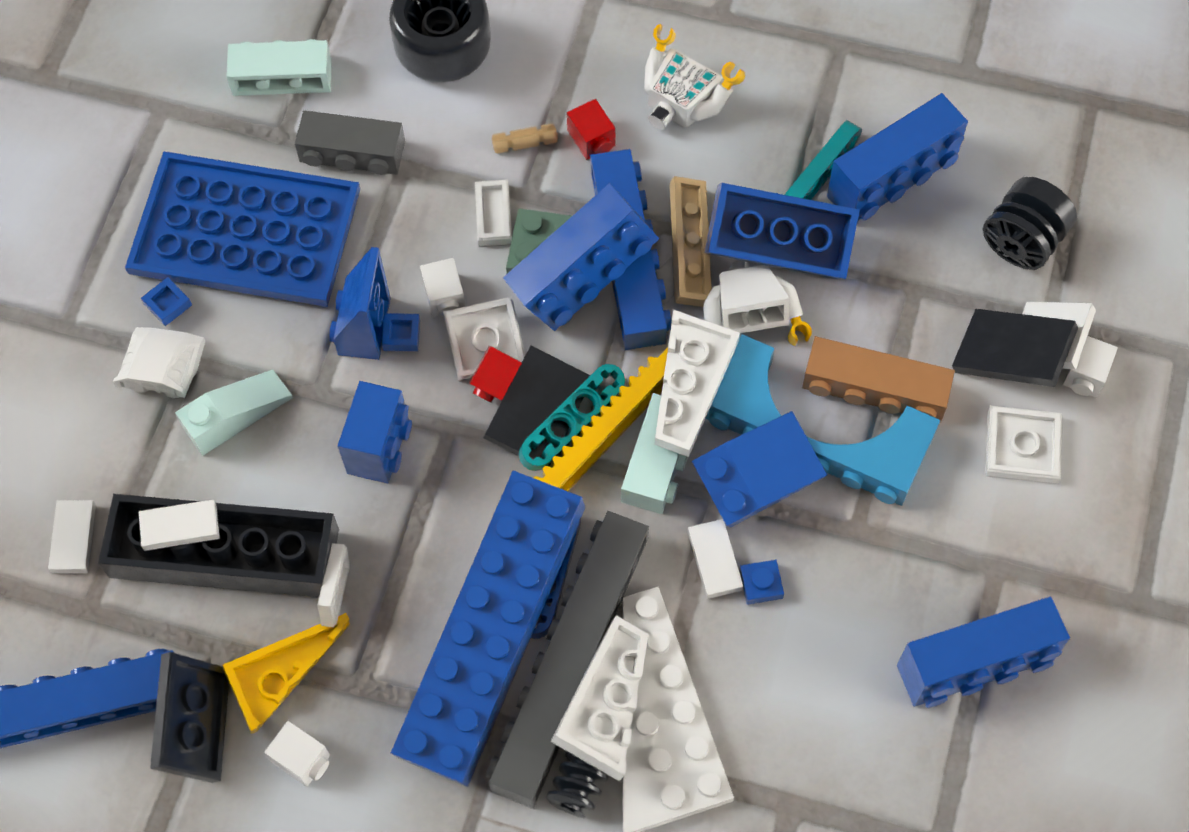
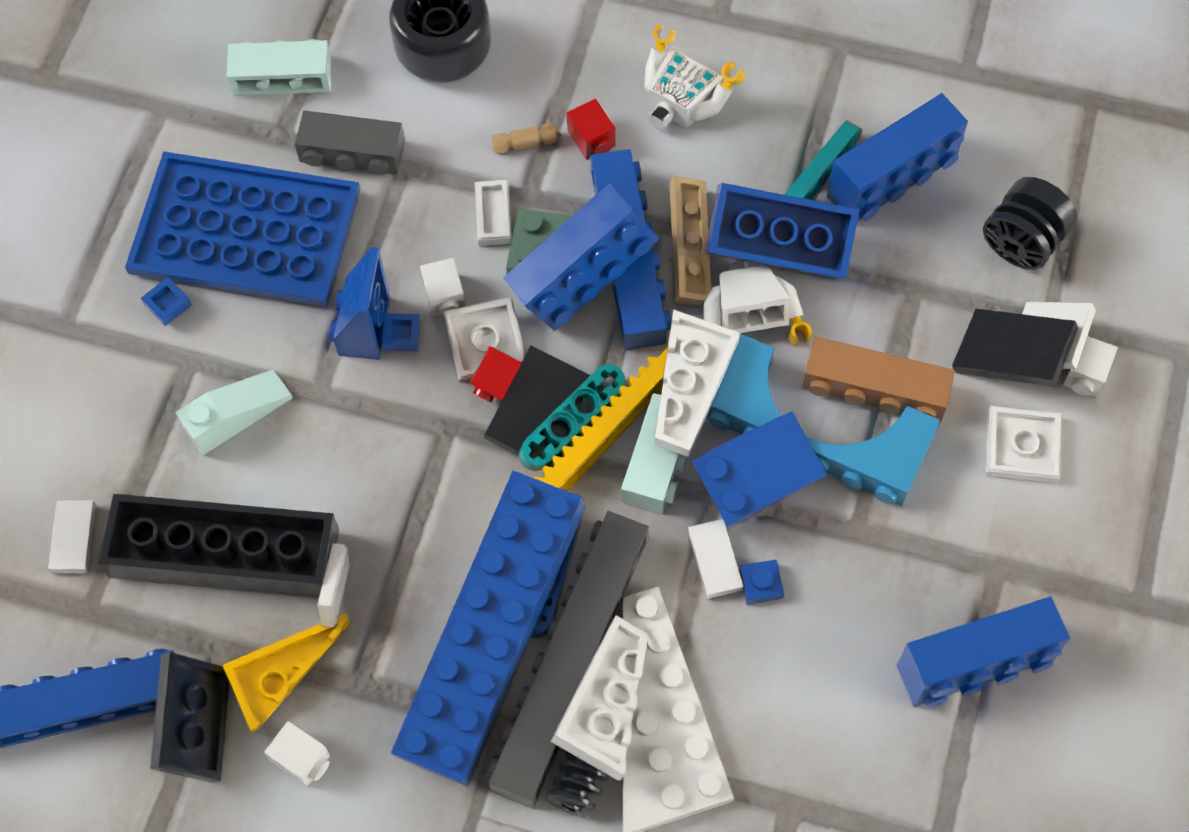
white slope [113,327,205,398] -> none
white tile [139,499,219,551] -> none
blue brick [337,381,412,484] -> none

